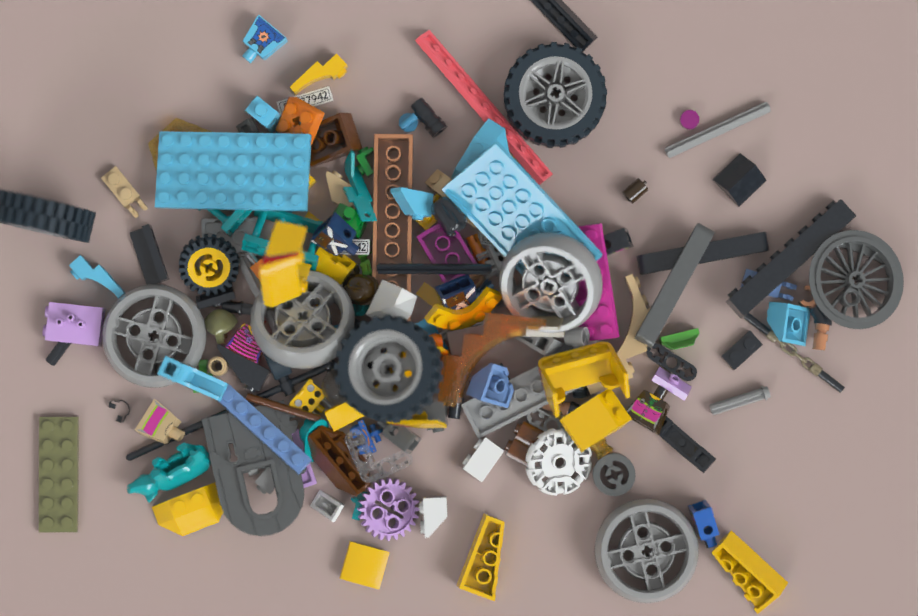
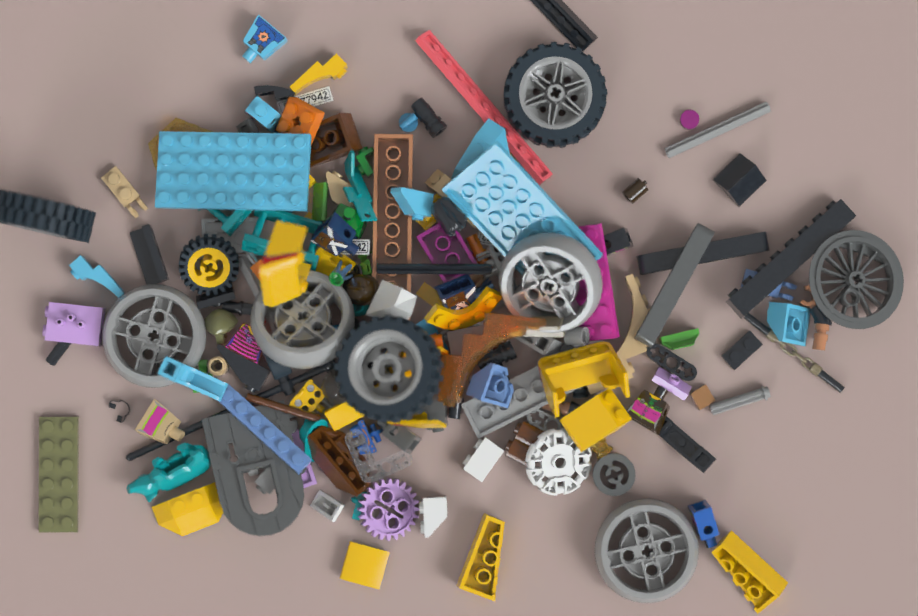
none -> black slope [254,85,296,101]
none -> bright green slope [312,182,328,222]
none -> piece [329,261,353,286]
none -> black axle [476,341,517,370]
none -> medium nougat slope [689,384,715,410]

